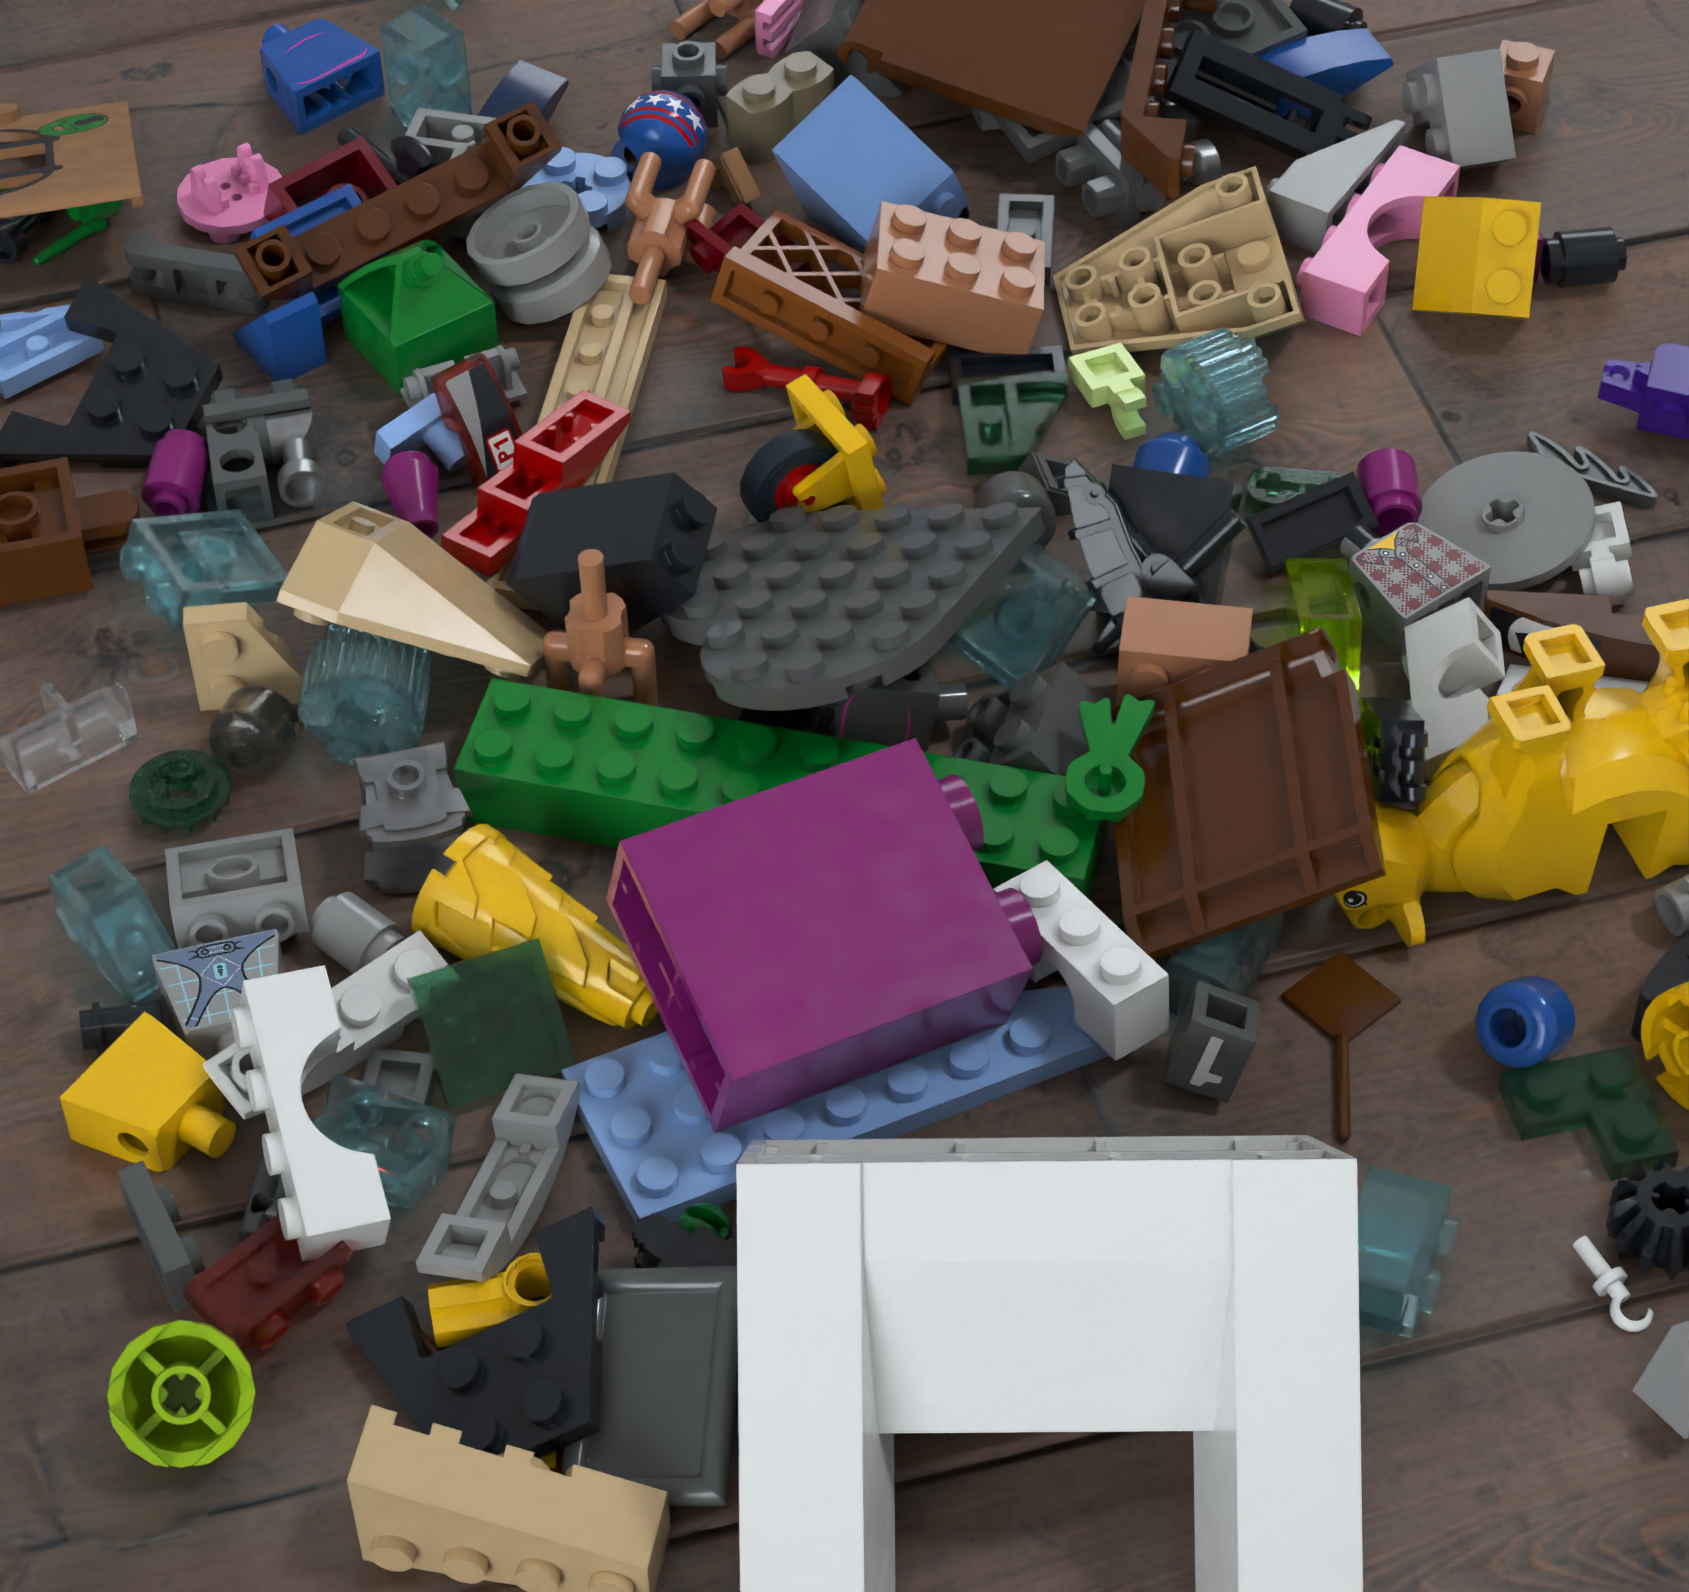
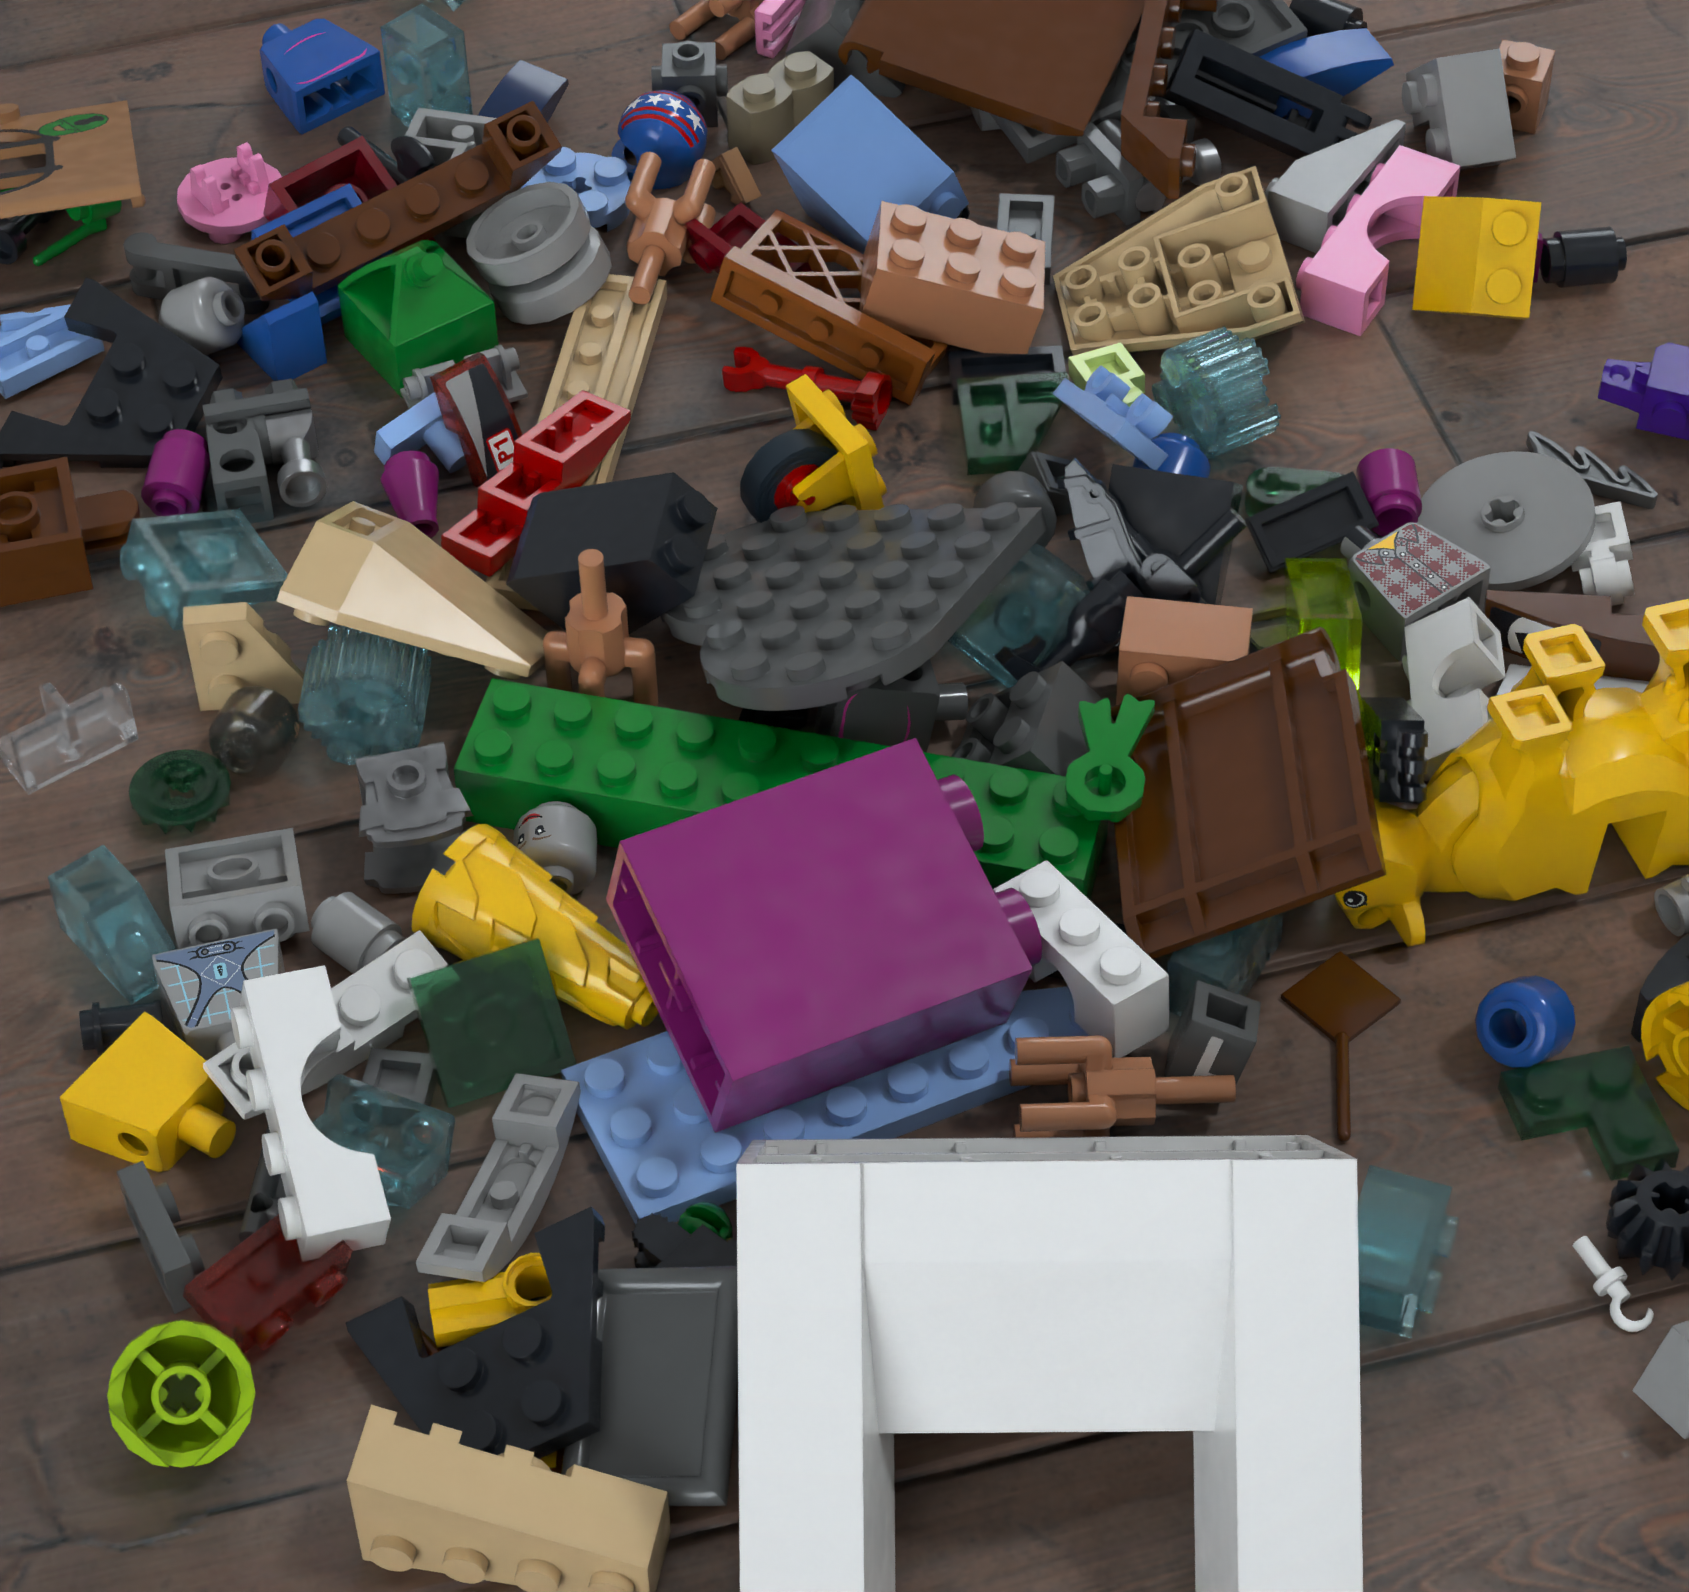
none -> light grey head [158,277,245,356]
none -> light grey head [513,801,597,895]
none -> black piece [994,571,1146,681]
none -> nougat plant [1009,1035,1236,1137]
none -> light blue plate [1053,365,1173,471]

